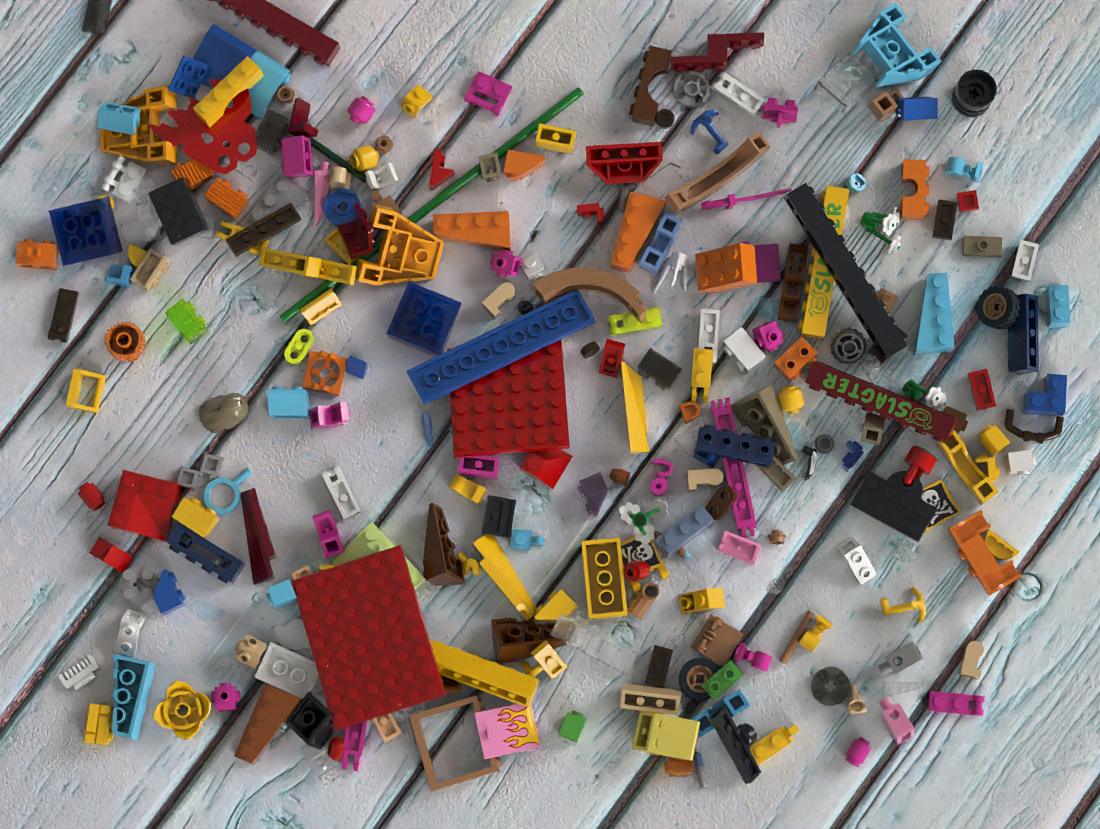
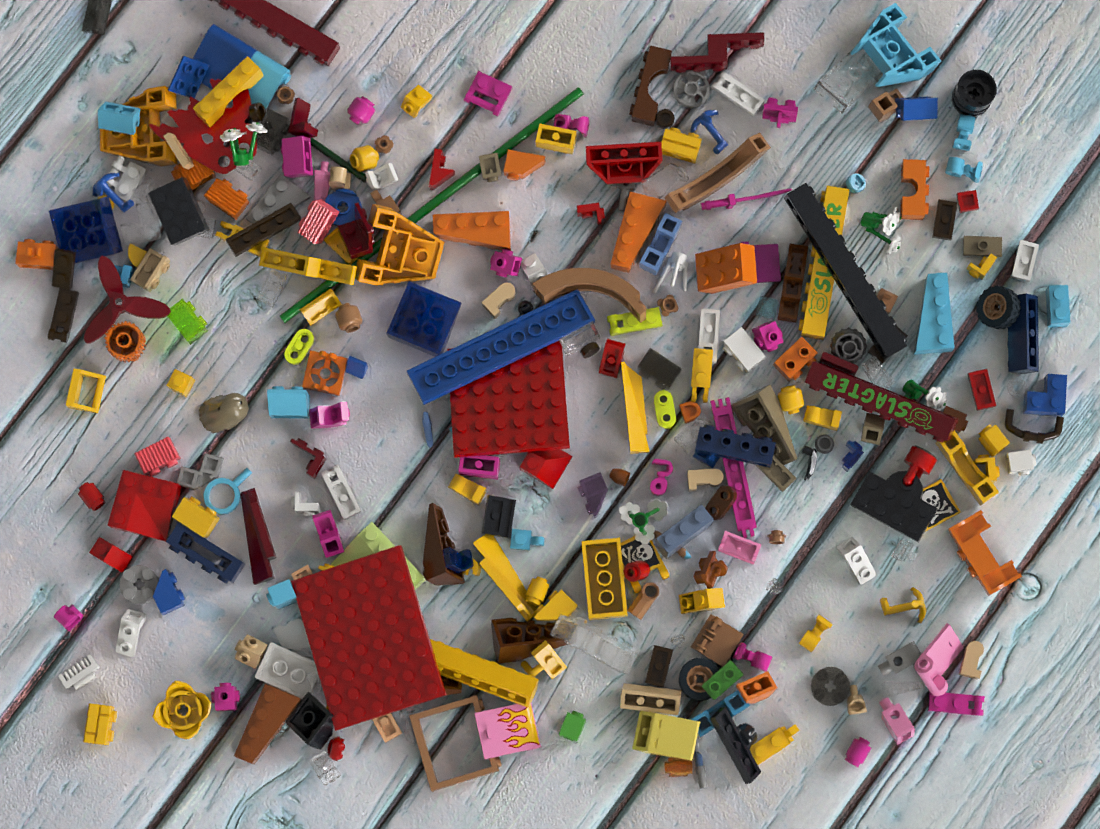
medium azure wedge [113,654,157,740] -> none
dark pink hinge [341,721,368,771] -> none
medium nougat bar [779,610,815,664] -> none
yellow tile [984,529,1019,560] -> none
none -> dark brown plate [52,248,76,290]
none -> dark pink leg [53,604,83,631]
none -> dark red piece [84,256,171,343]
none -> blue piece [92,173,134,213]
none -> coral brick [134,436,181,477]
none -> tan tile [163,132,194,170]
none -> yellow brick [166,369,195,397]
none -> plant [220,122,268,166]
none -> dark brown tile [249,102,266,122]
none -> dark red bracket [290,438,326,479]
none -> white bracket [291,492,320,517]
none -> coral brick [298,199,339,244]
none -> medium nougat head [335,303,363,333]
none -> clear blue bracket [443,547,474,573]
none -> yellow brick [525,576,550,607]
none -> dark pink leg [553,114,590,138]
none -> clear slope [559,322,601,356]
none -> neon yellow plate [654,390,676,429]
none -> medium nougat plate [657,295,678,317]
none -> yellow brick [661,127,702,164]
none -> dark orange hips [693,551,728,589]
none -> orange slope [736,671,778,704]
none -> yellow leg [803,405,842,431]
none -> dark red tile [819,352,859,376]
none -> bright pink door [914,623,964,696]
none -> medium azure leg [952,114,975,151]
none -> yellow bracket [967,253,997,280]

